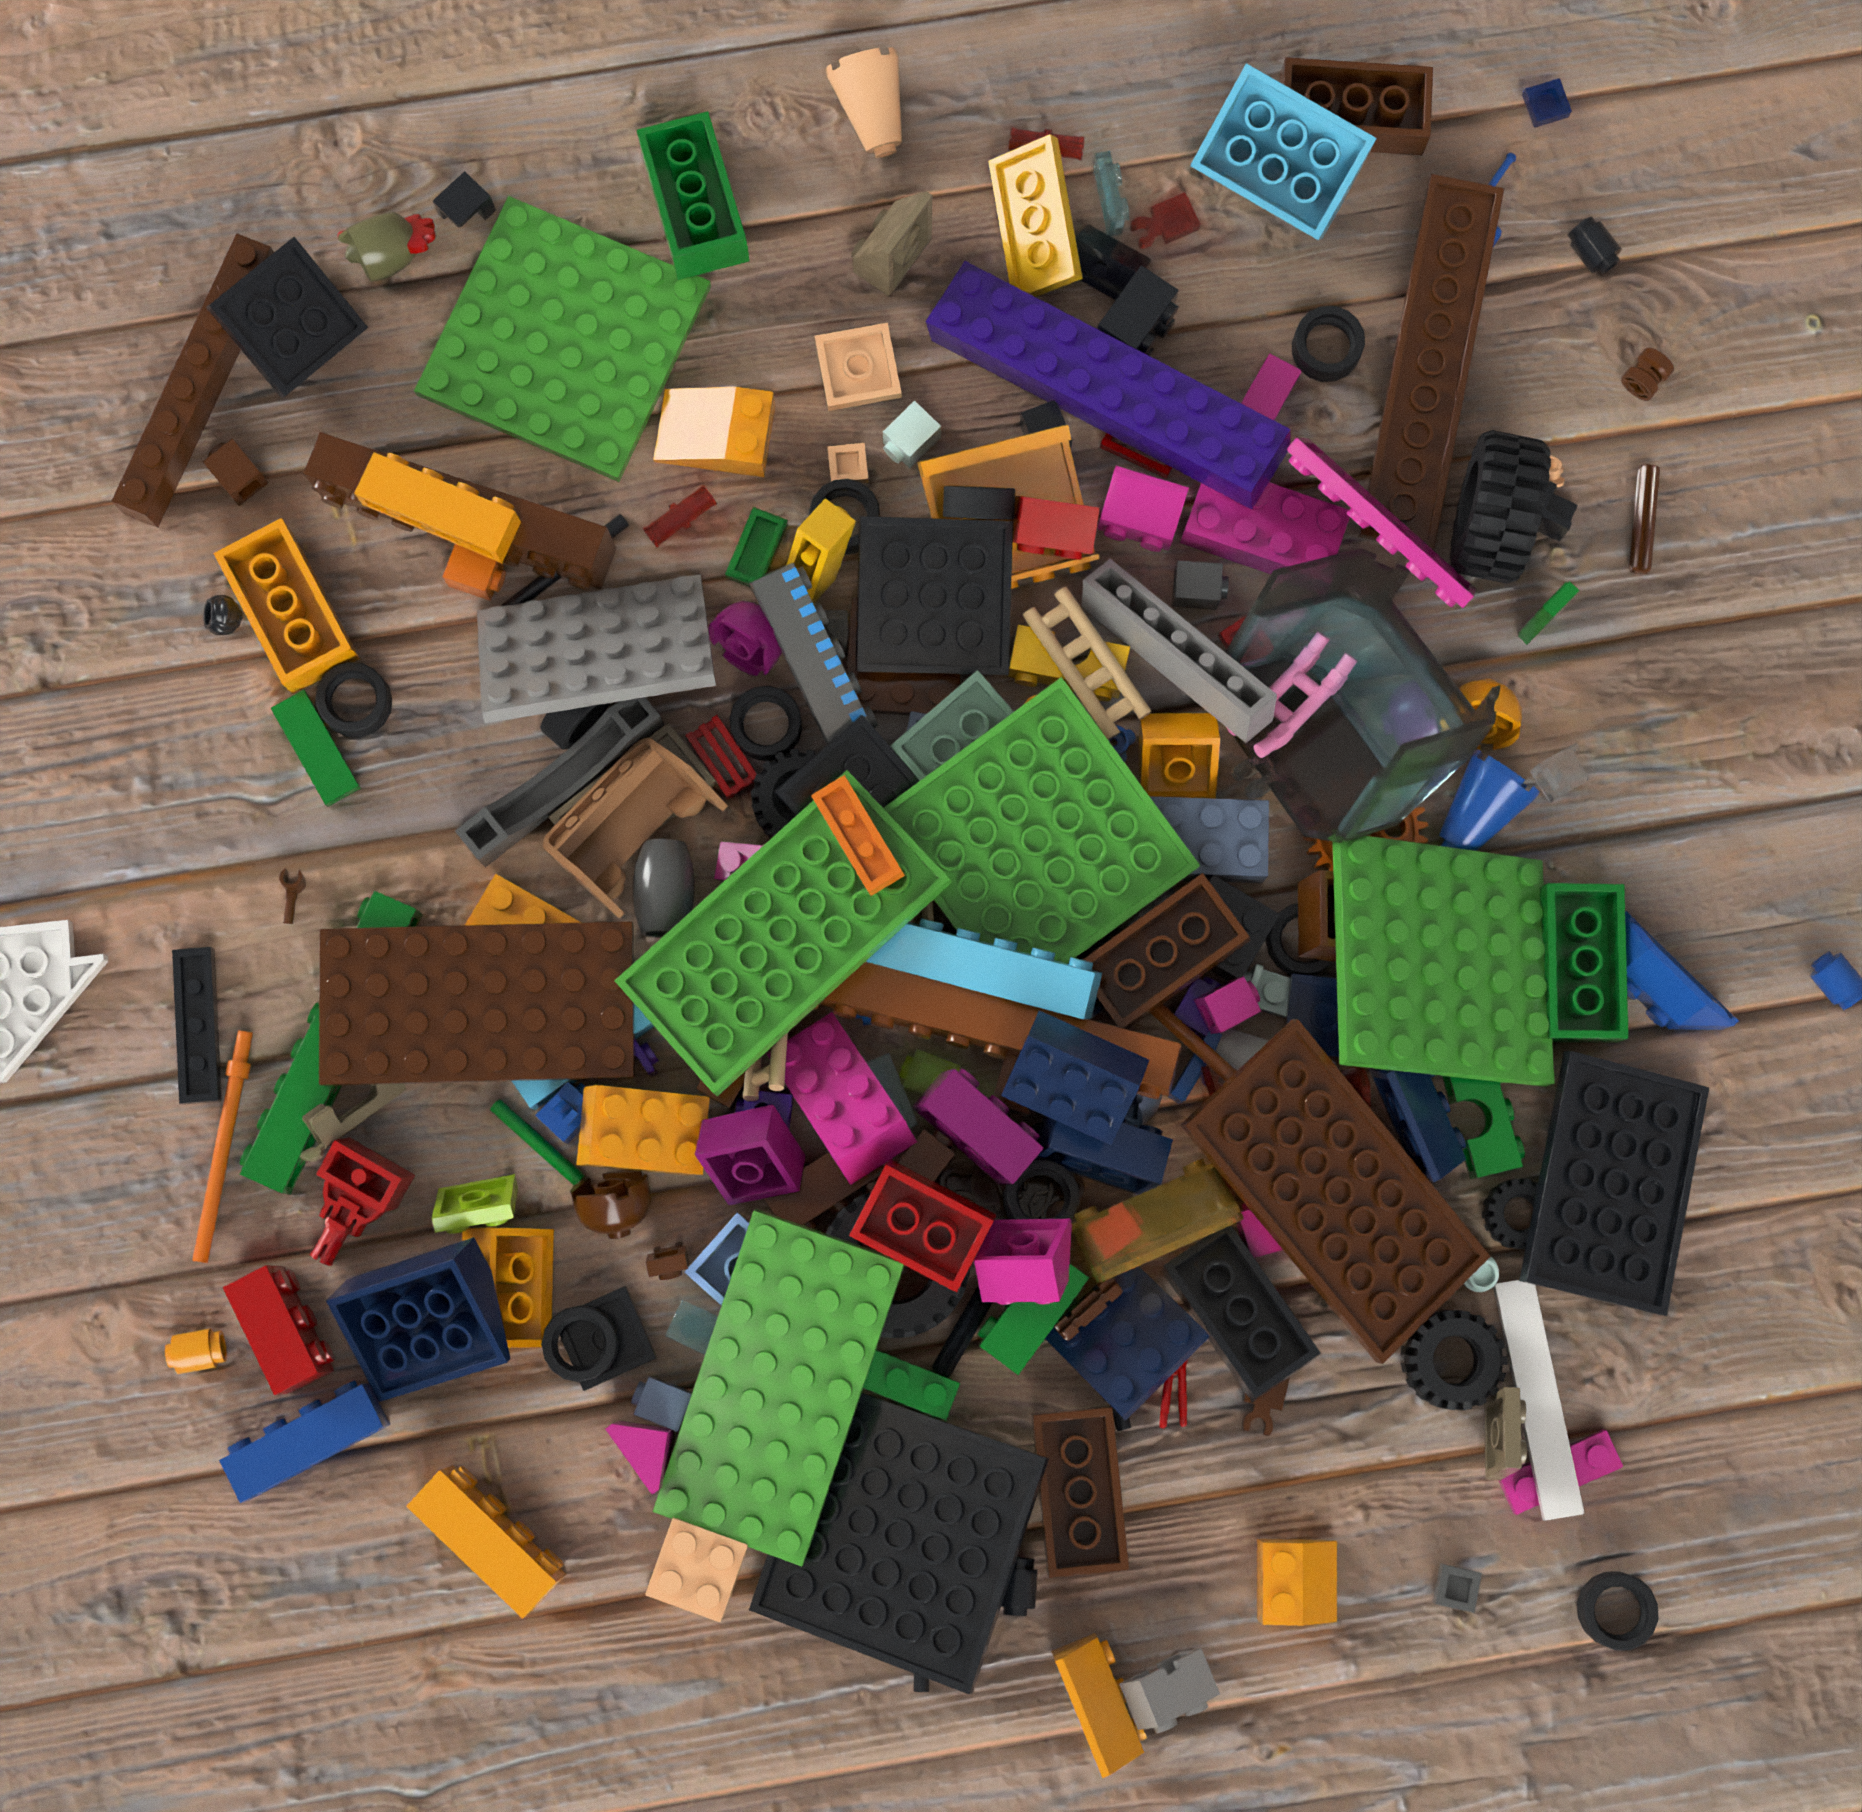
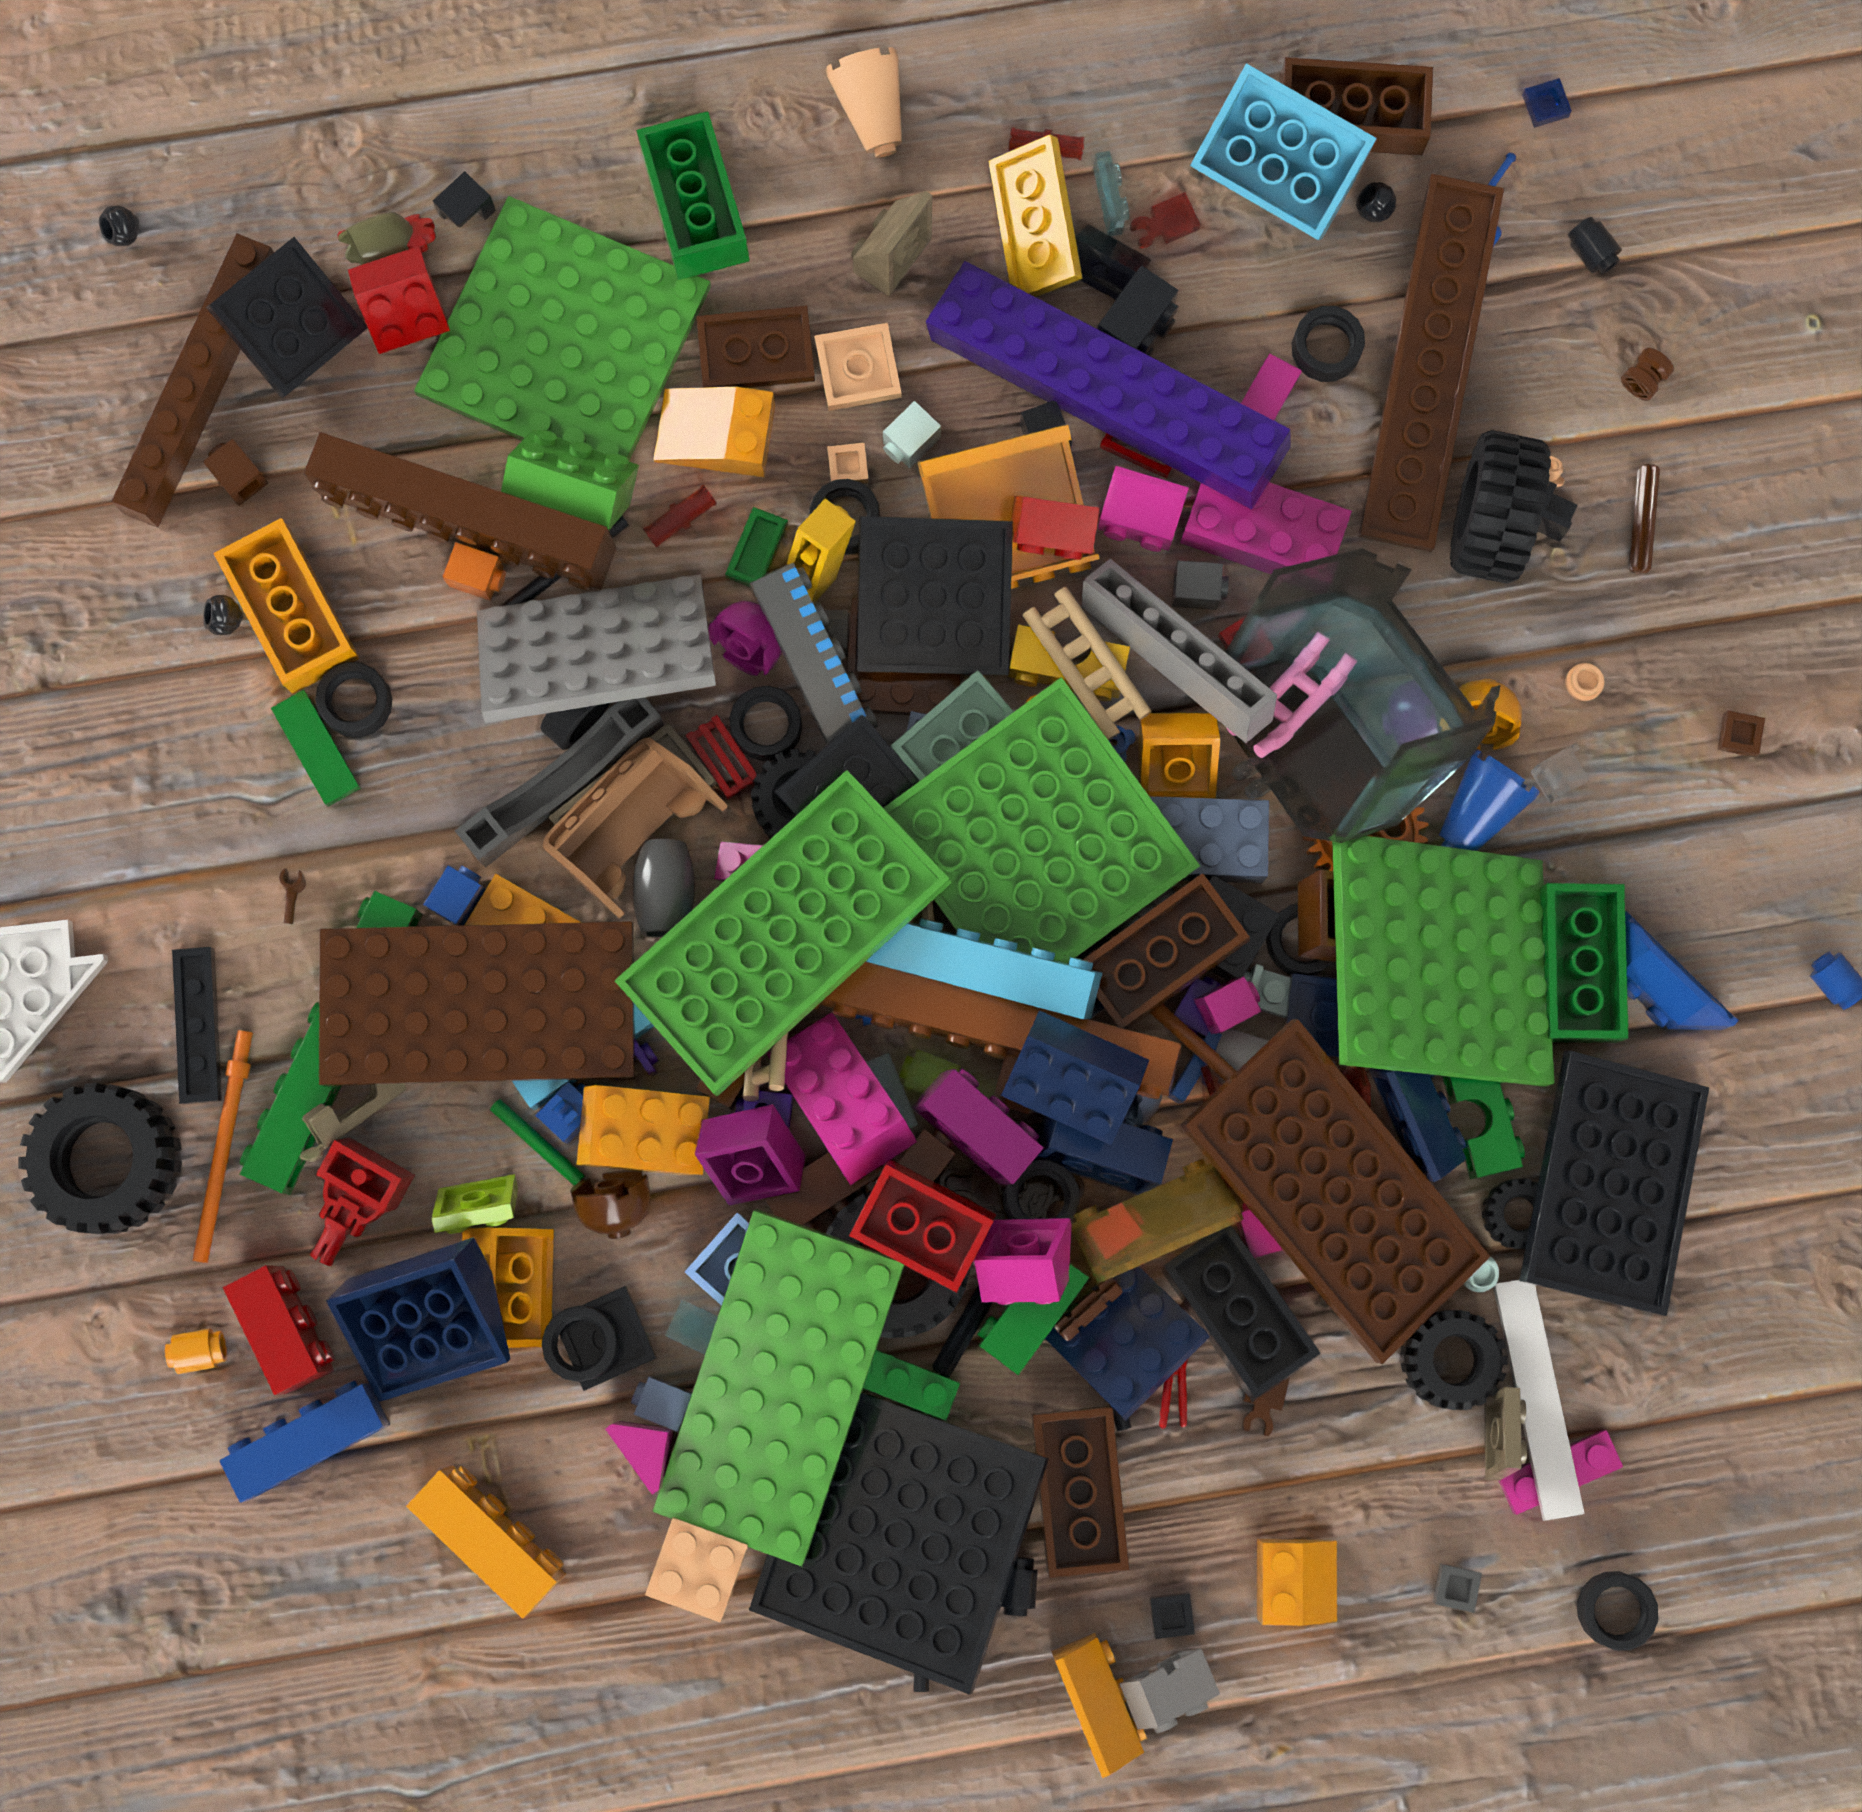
light orange brick [354,452,521,563] -> none
reddish brown plate [646,1242,689,1280] -> none
orange plate [811,775,905,896] -> none
black tyre [943,486,1015,519] -> none
dark pink plate [1286,437,1476,608] -> none
green tile [1518,581,1580,645] -> none
none -> black tyre [18,1083,182,1235]
none -> black piece [99,205,140,246]
none -> red brick [347,246,450,354]
none -> blue brick [423,865,486,926]
none -> bright green brick [501,429,639,531]
none -> reddish brown plate [696,305,815,388]
none -> black plate [1149,1592,1195,1639]
none -> black piece [1356,182,1396,222]
none -> light nougat plate [1565,663,1604,701]
none -> reddish brown plate [1717,710,1765,757]

